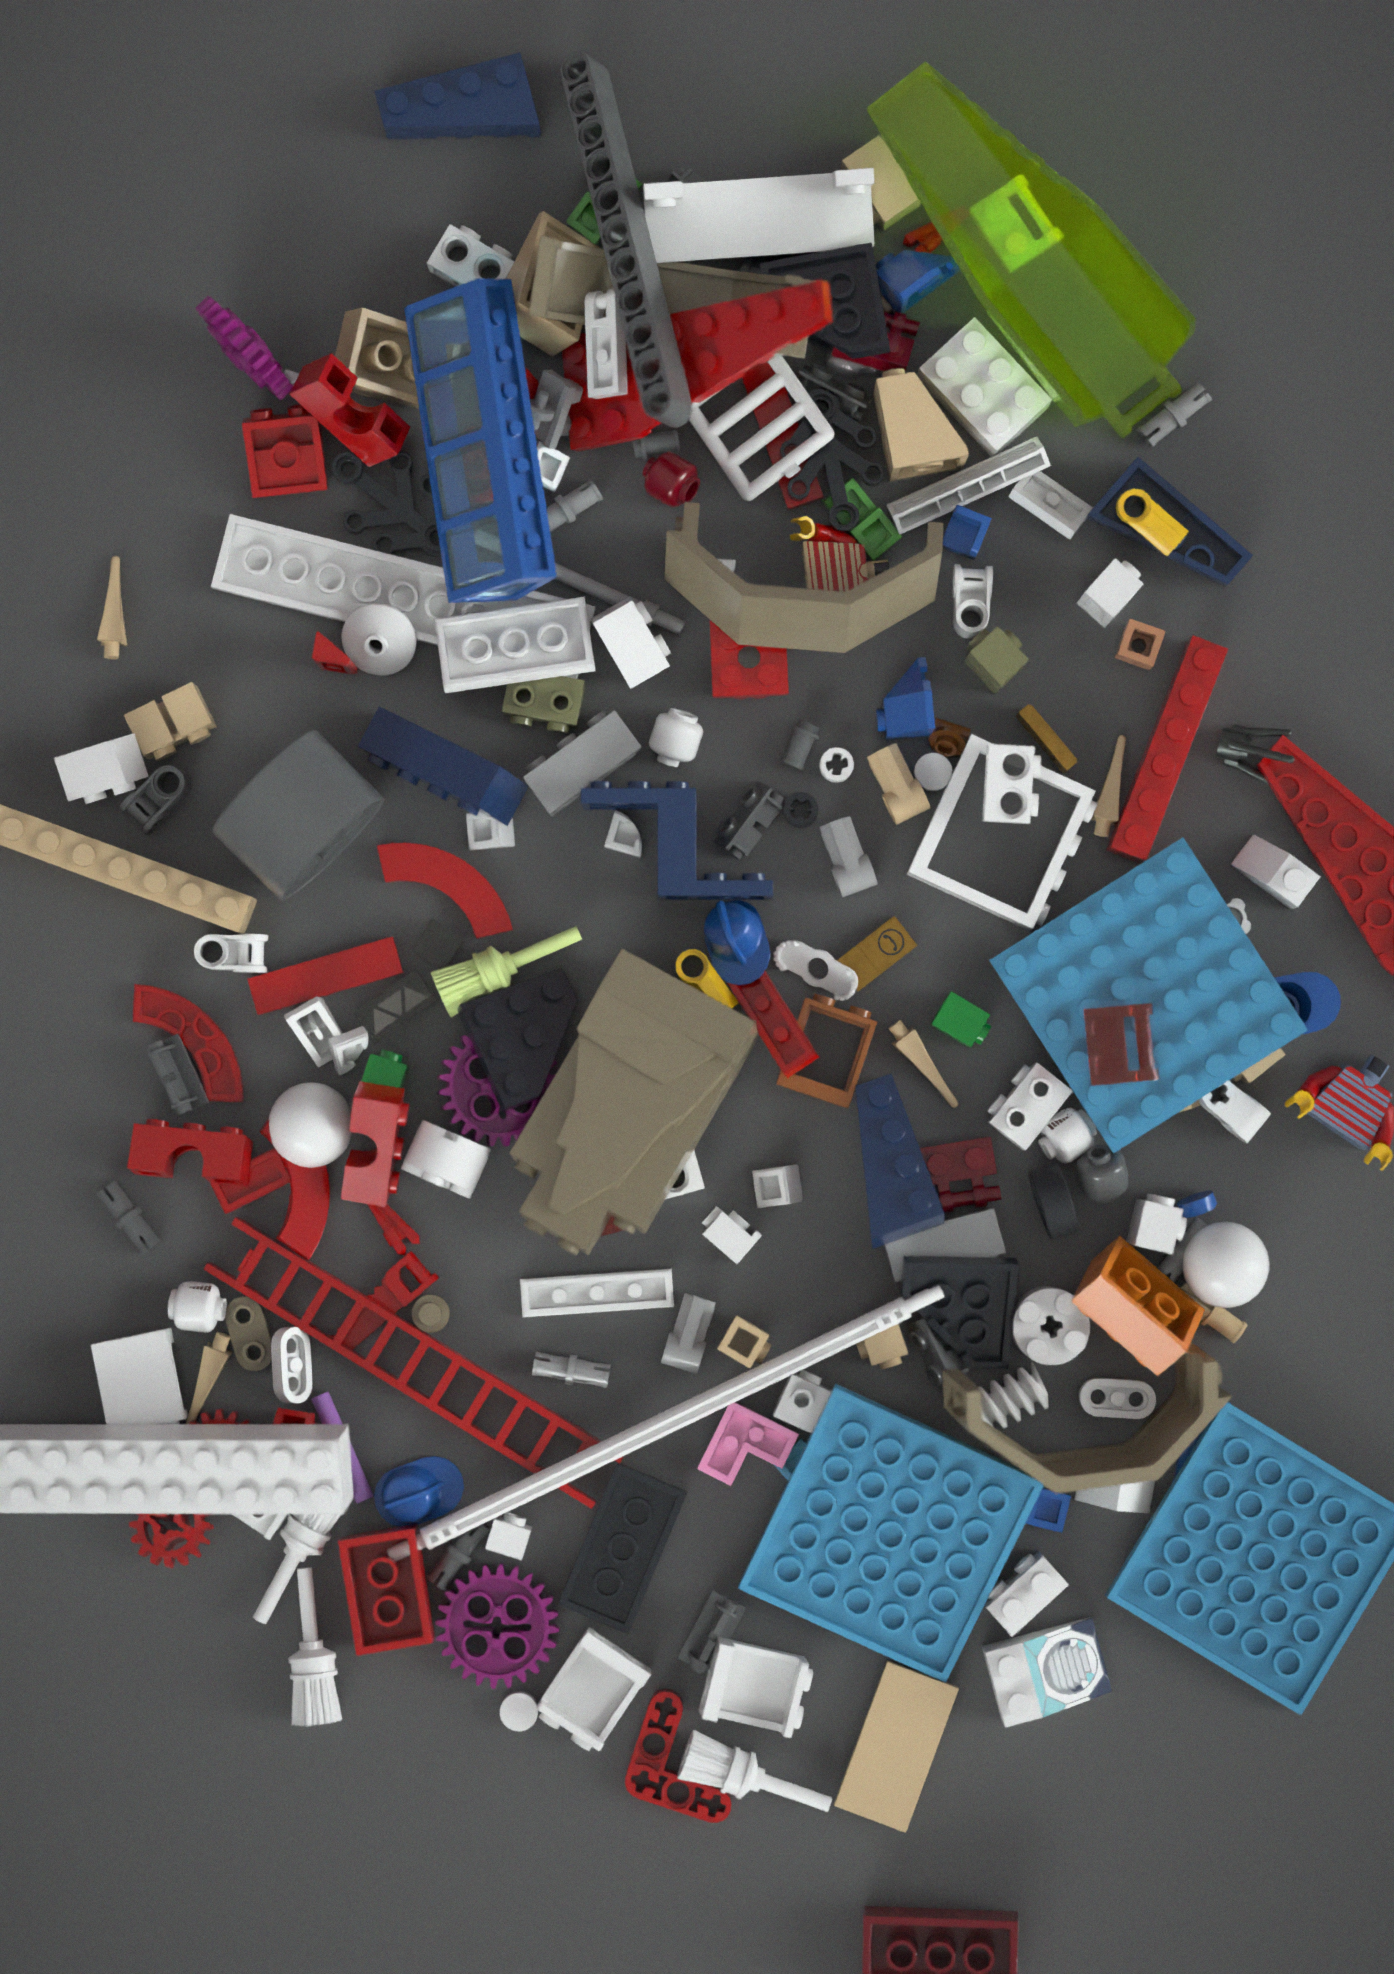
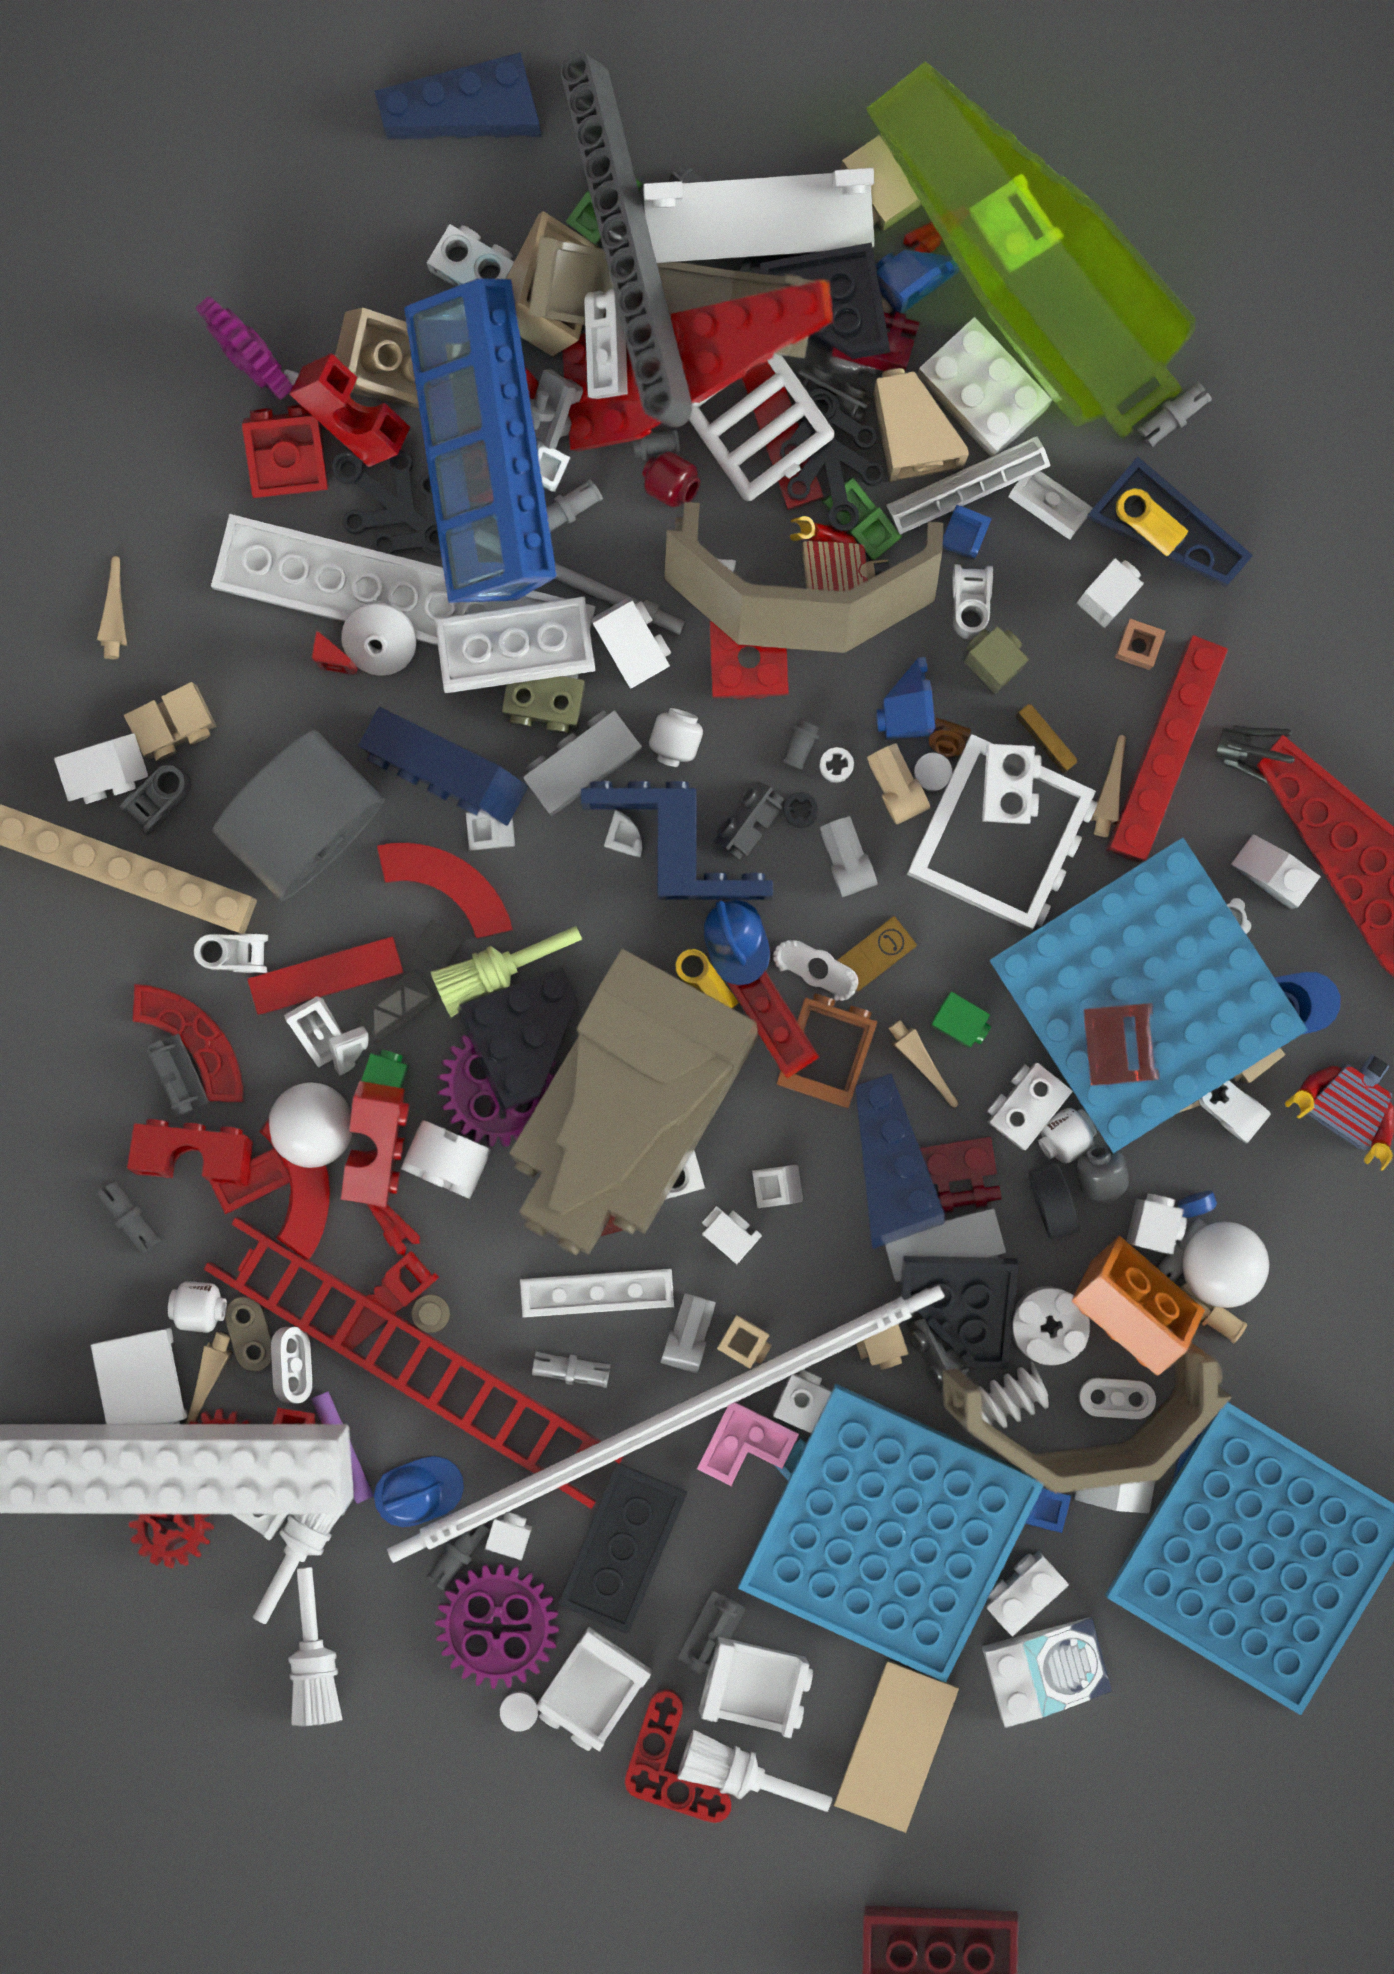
red brick [338,1524,436,1656] -> none

